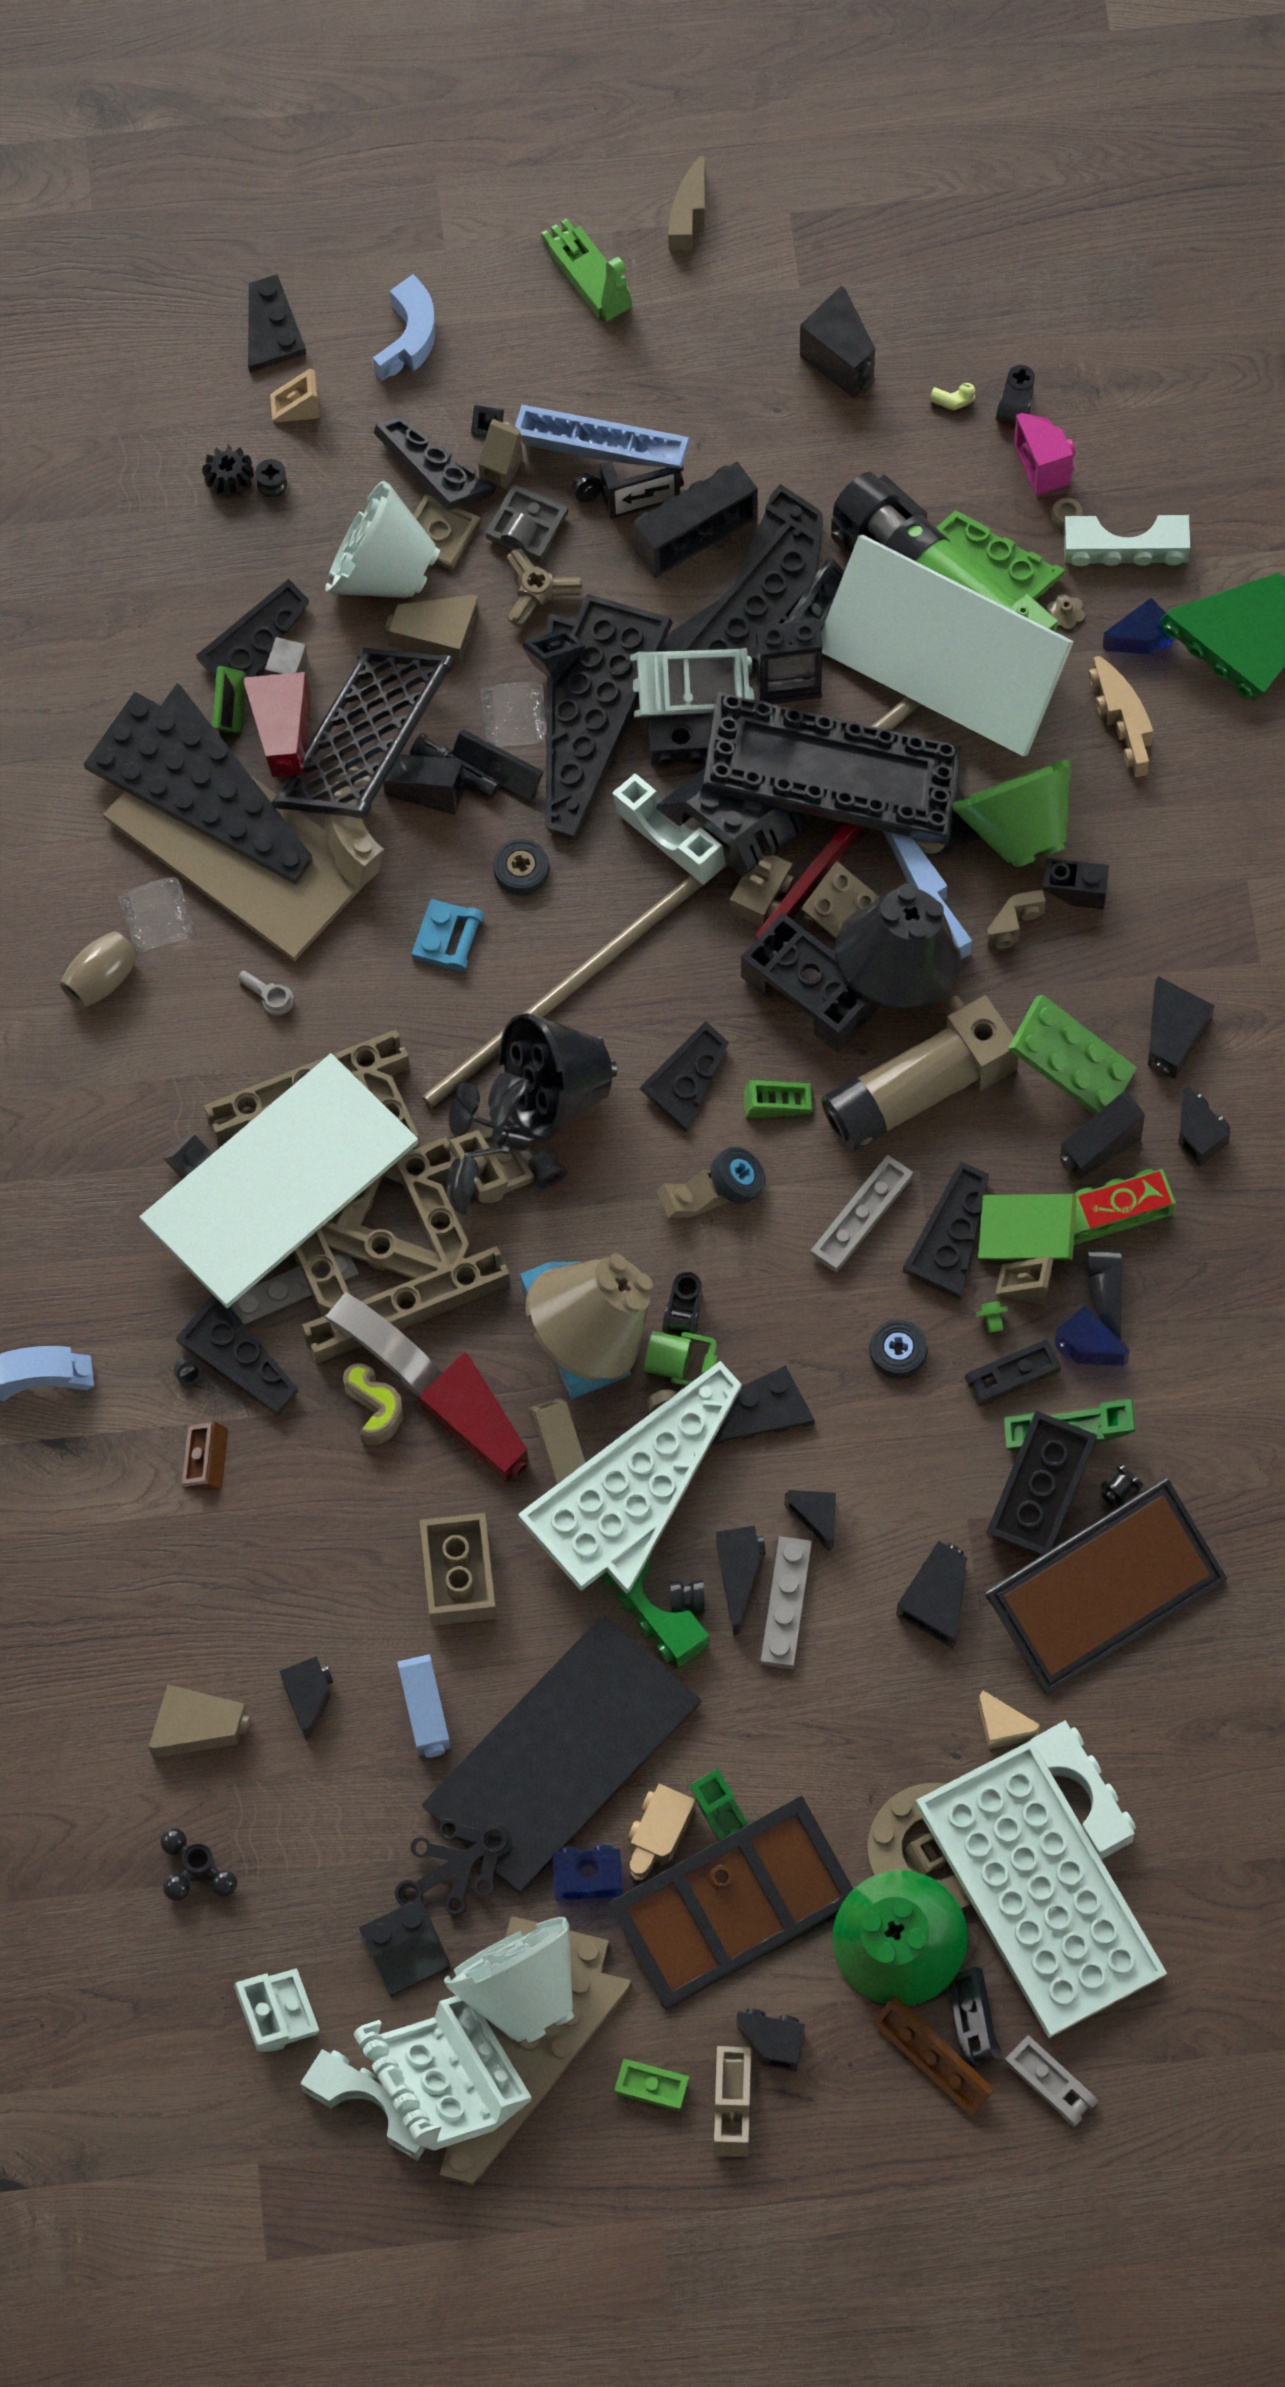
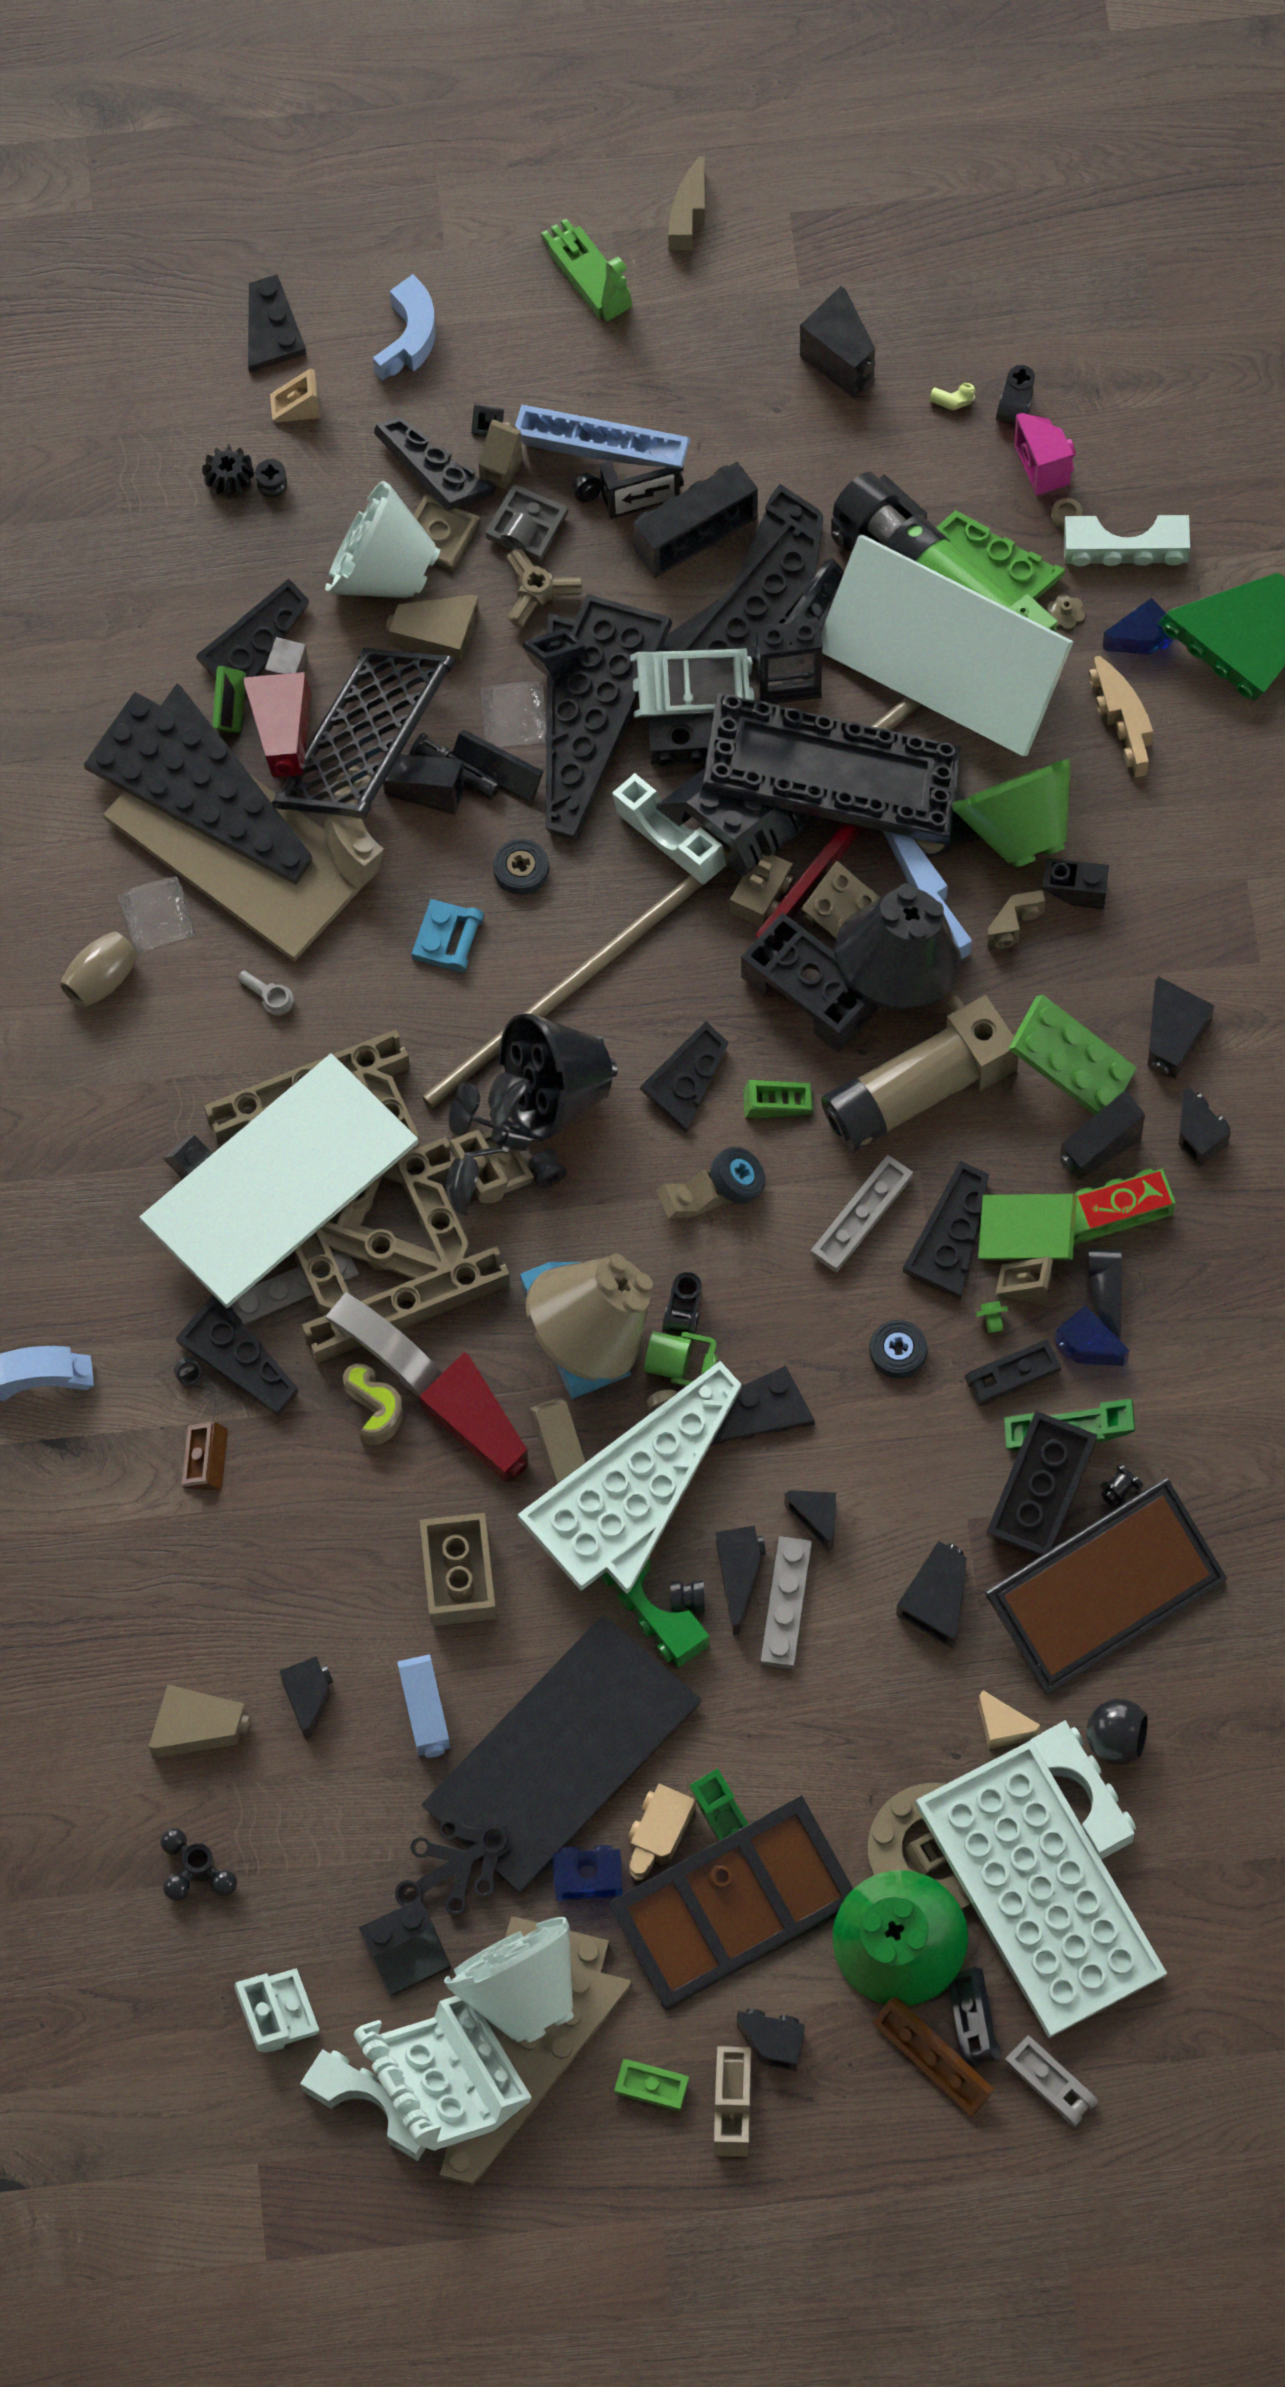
none -> black helmet [1086,1699,1148,1765]

